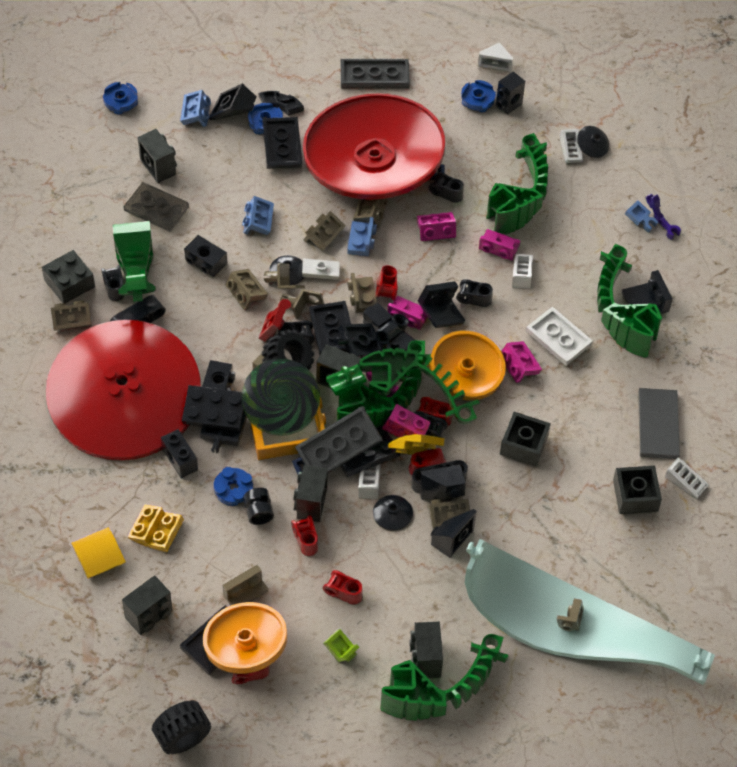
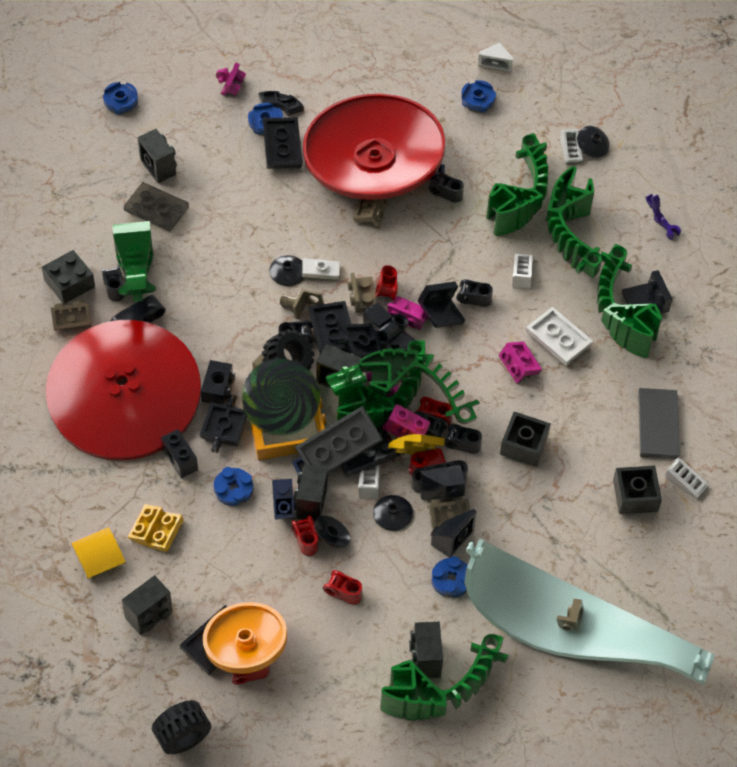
medium blue bracket [180,90,211,127] -> none
black plate [182,385,247,431] -> none
black brick [184,235,228,277] -> none
black slope [209,83,257,121] -> none
dark tan bracket [222,565,268,606] -> none
dark tan bracket [225,269,268,310] -> none
medium blue bracket [242,196,274,235] -> none
black wheel [244,488,274,525] -> none
red plate [258,299,291,342] -> none
dark tan bracket [264,263,305,289] -> none
dark tan bracket [303,211,346,252] -> none
lime bracket [323,629,359,662] -> none
dark grey tile [340,59,410,88] -> none
medium blue bracket [347,217,377,257] -> none
dark pink bracket [417,212,456,241] -> none
light orange dish [429,331,506,400] -> none
dark pink bracket [479,229,521,261] -> none
black brick [496,71,526,114] -> none
medium blue plate [625,200,658,232] -> none
none -> dark pink hips [216,62,246,96]
none -> dark blue slope [272,479,295,520]
none -> black dish [314,516,350,548]
none -> blue plate [432,556,468,597]
none -> black piece [444,424,482,454]
none -> green piece [546,166,602,278]

